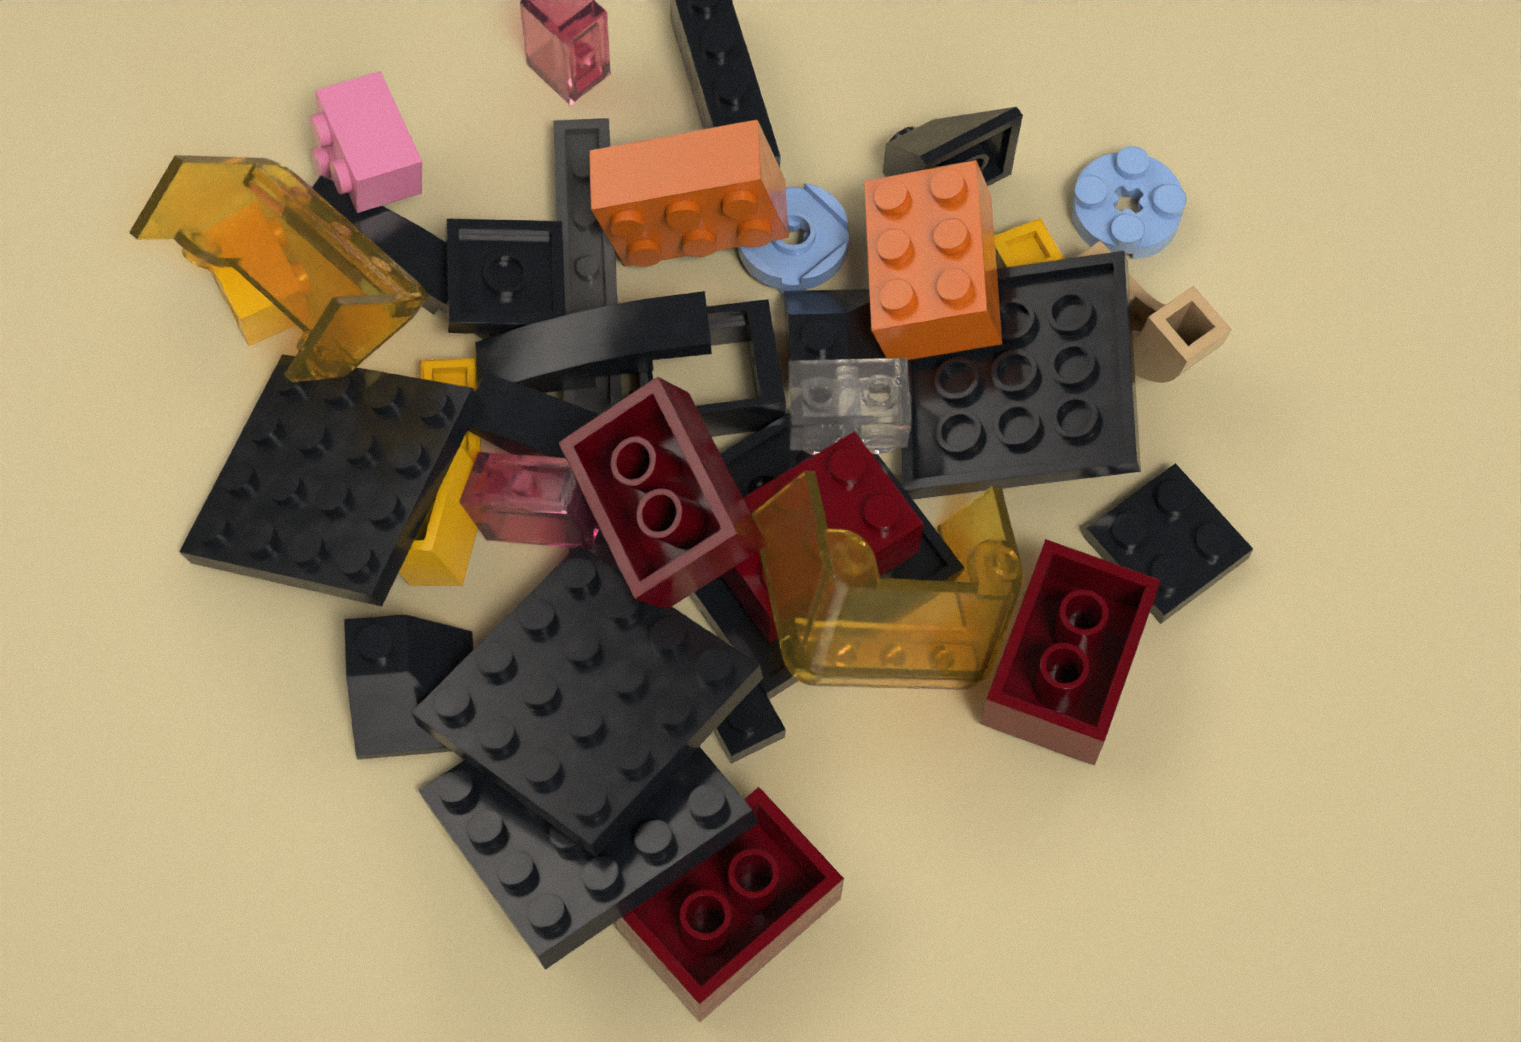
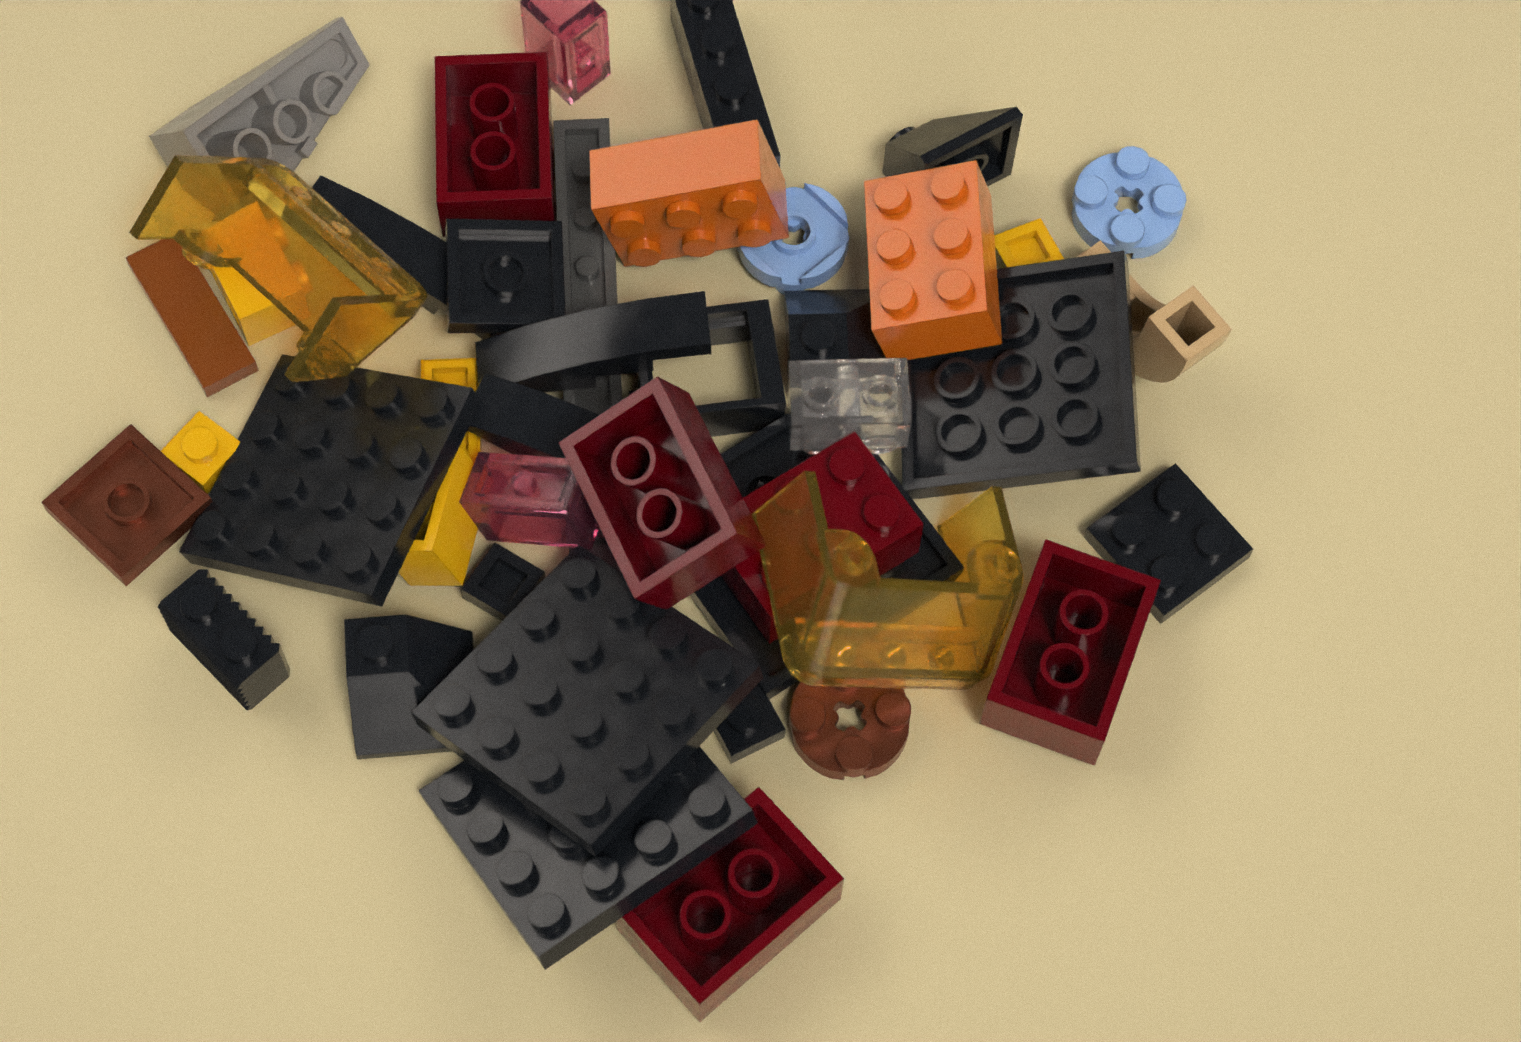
bright pink brick [309,71,422,213] -> none
none -> copper plate [42,424,213,586]
none -> dark orange tile [126,232,259,397]
none -> light grey wedge [149,17,370,217]
none -> black brick [158,569,290,711]
none -> yellow plate [161,411,240,494]
none -> dark red brick [435,52,555,237]
none -> black plate [461,542,545,621]
none -> copper plate [789,654,912,780]

